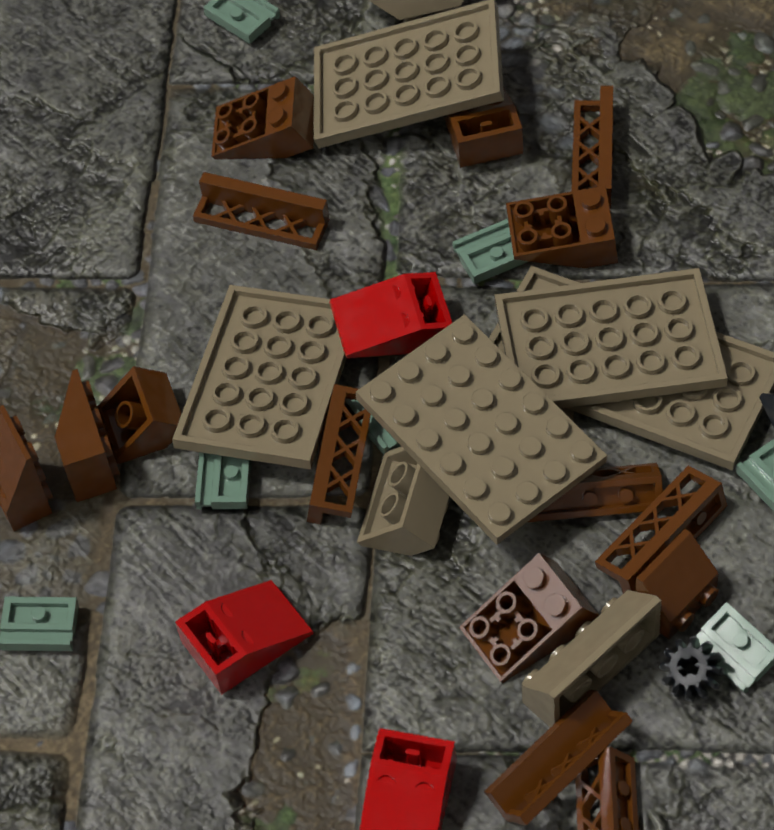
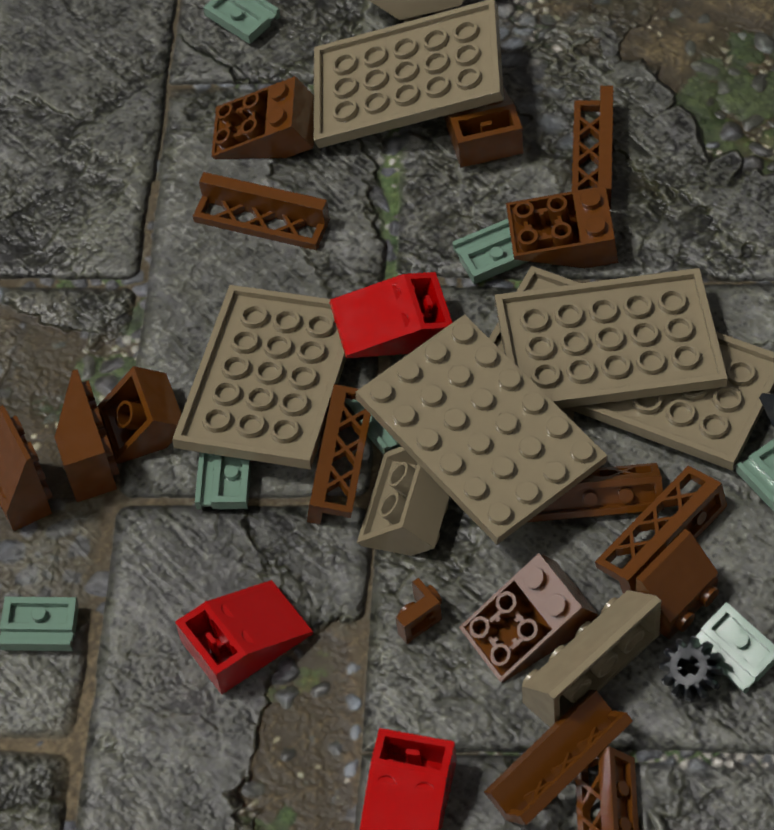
none -> reddish brown bracket [395,578,442,644]

